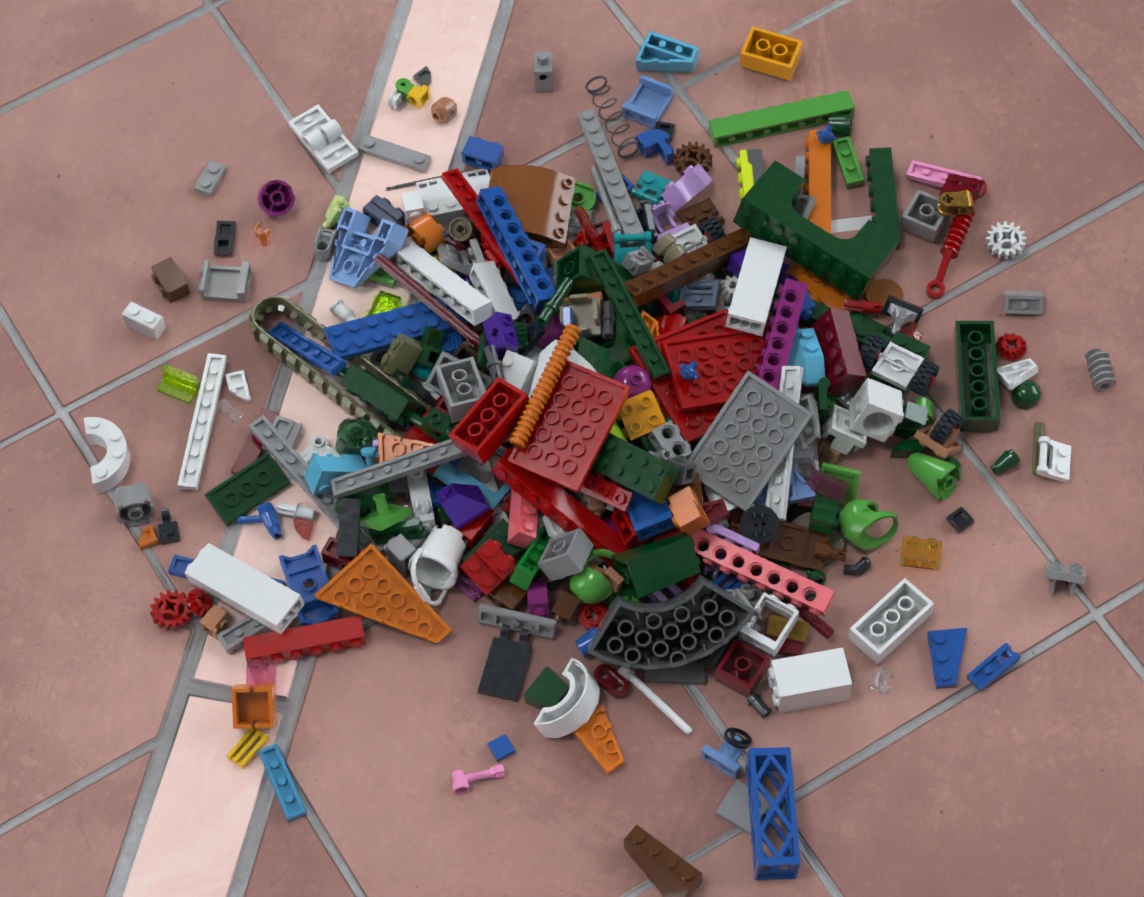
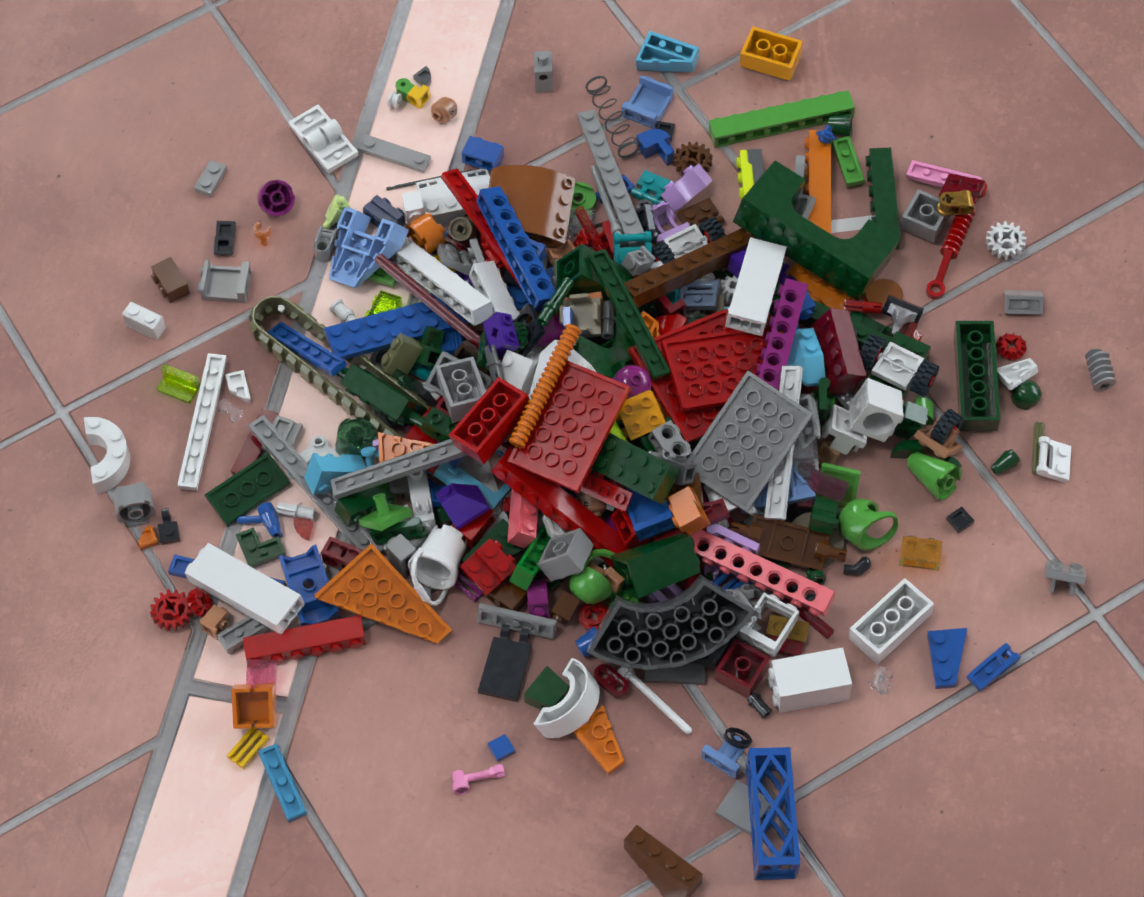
black tile [337,498,361,558] -> none
dark tan wheel [652,232,687,264] -> none
blue plant [679,360,699,381] -> none
black plate [740,505,779,544] -> none
none -> dark green plate [236,527,286,568]

